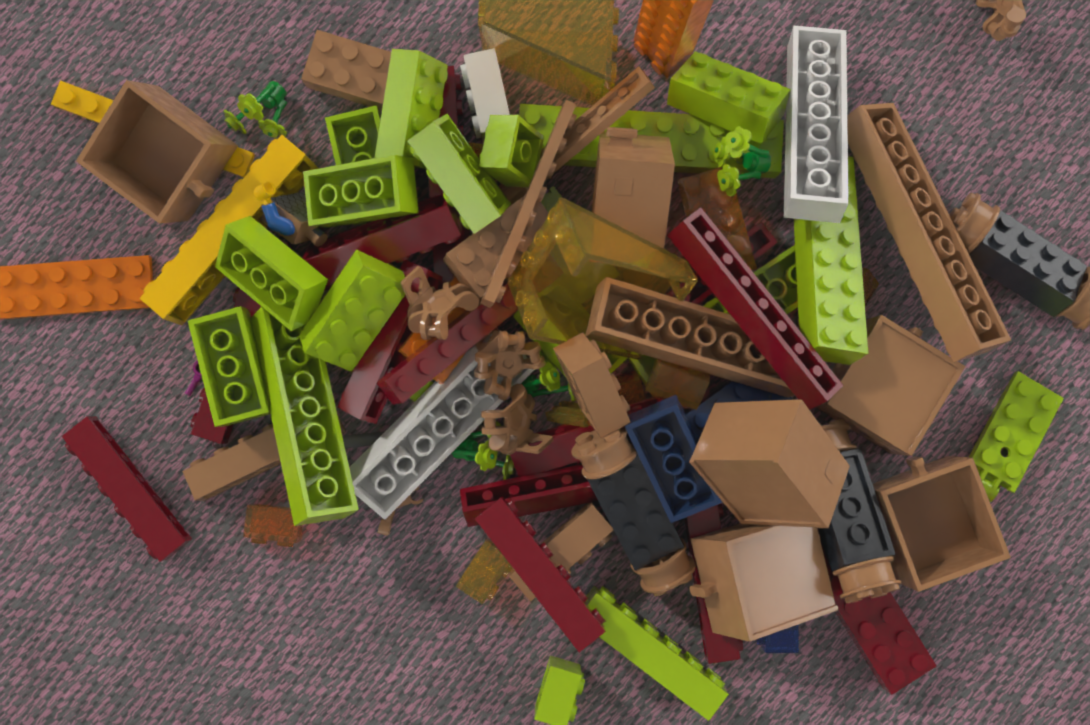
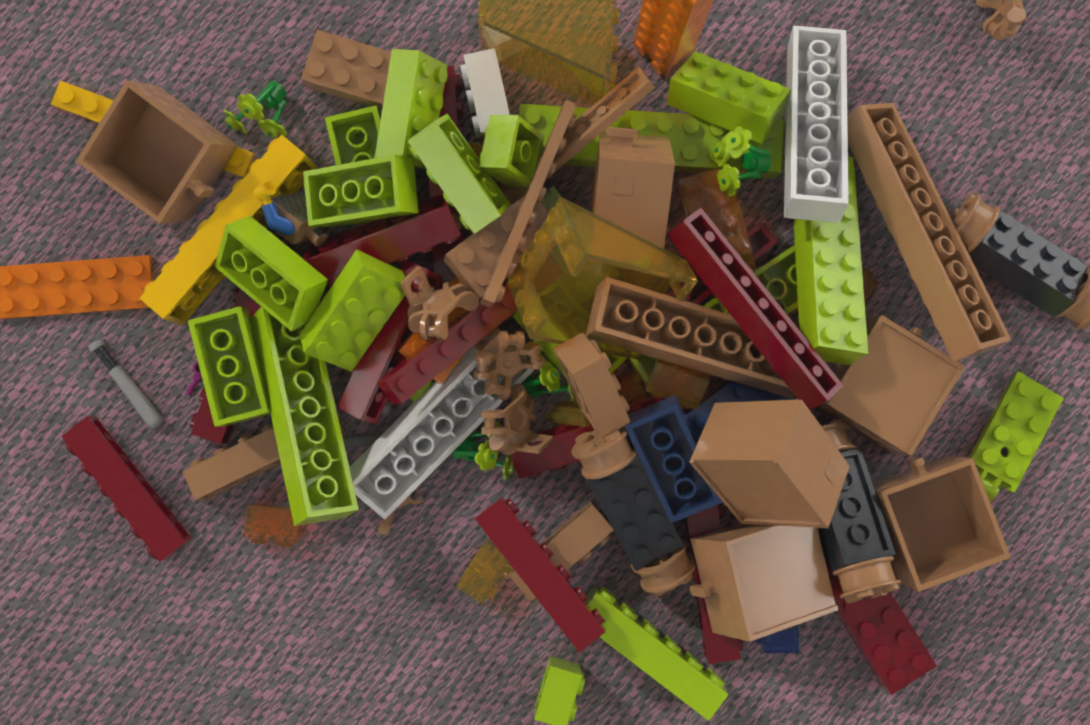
dark red brick [460,464,598,527] -> none
none -> light grey piece [89,339,163,429]

